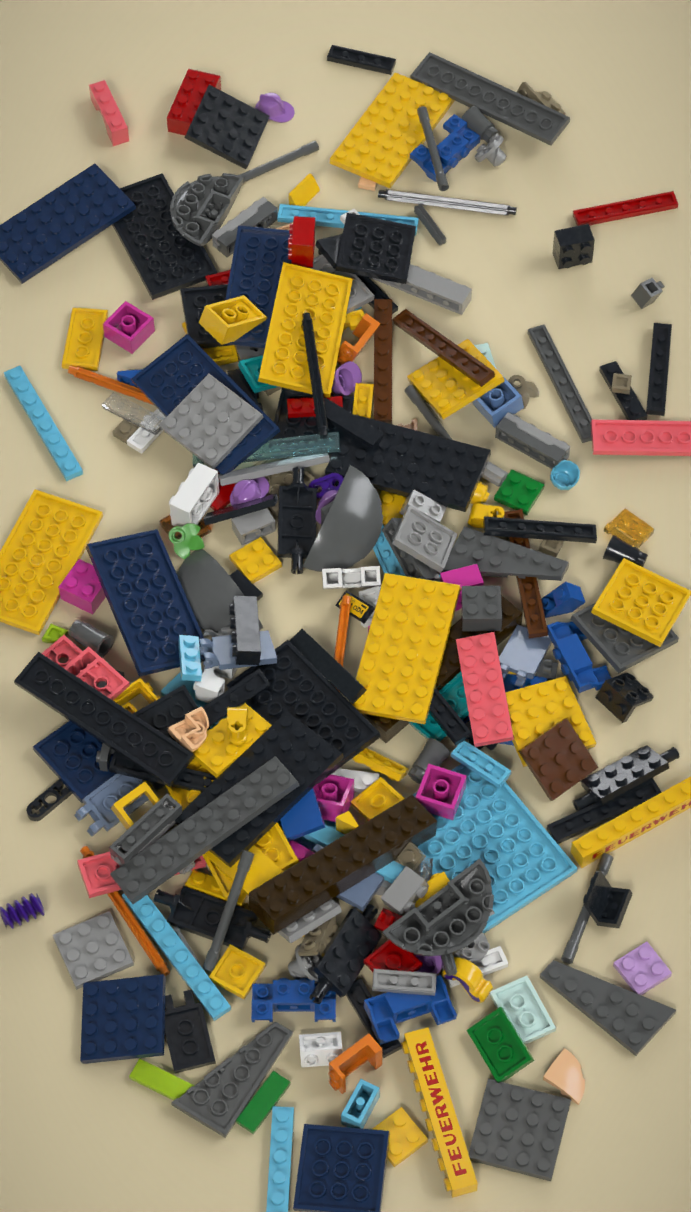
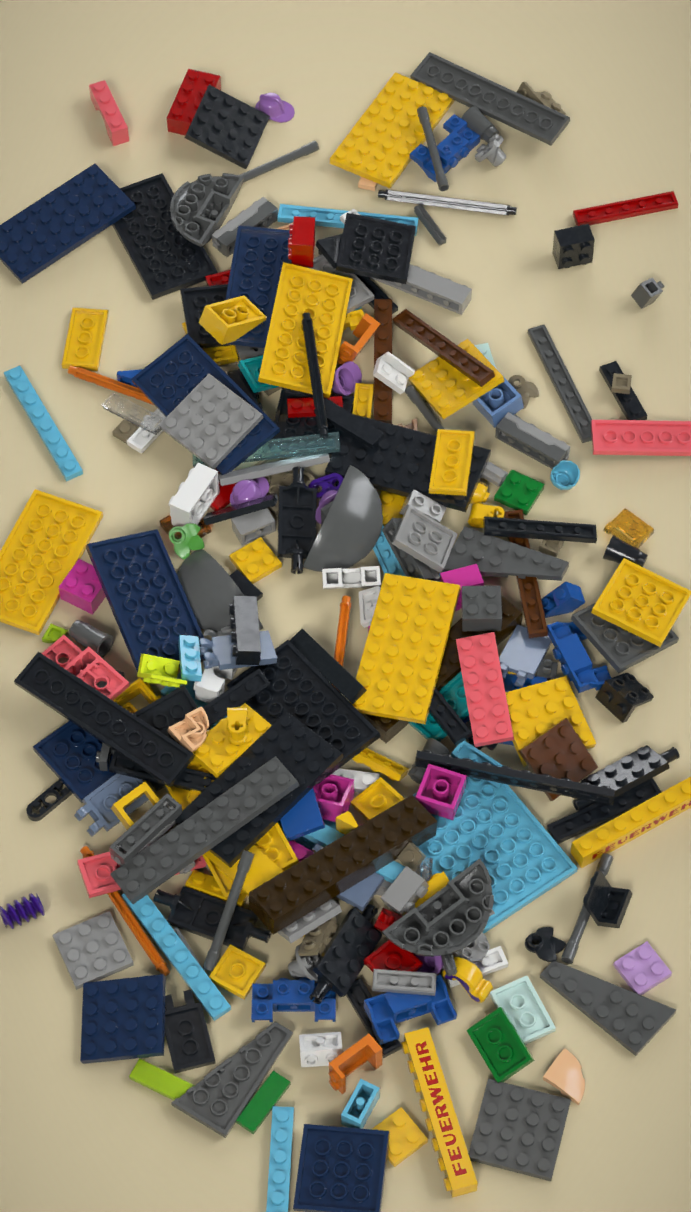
dark pink brick [103,301,155,354] -> none
yellow slope [289,173,320,206] -> none
black tile [327,45,396,75] -> none
tile [335,590,375,624] -> none
black plate [646,323,672,416] -> none
none -> neon yellow bracket [137,654,187,688]
none -> white bracket [373,352,415,395]
none -> black plate [416,750,615,806]
none -> yellow tile [429,429,475,496]
none -> black plate [525,927,566,962]

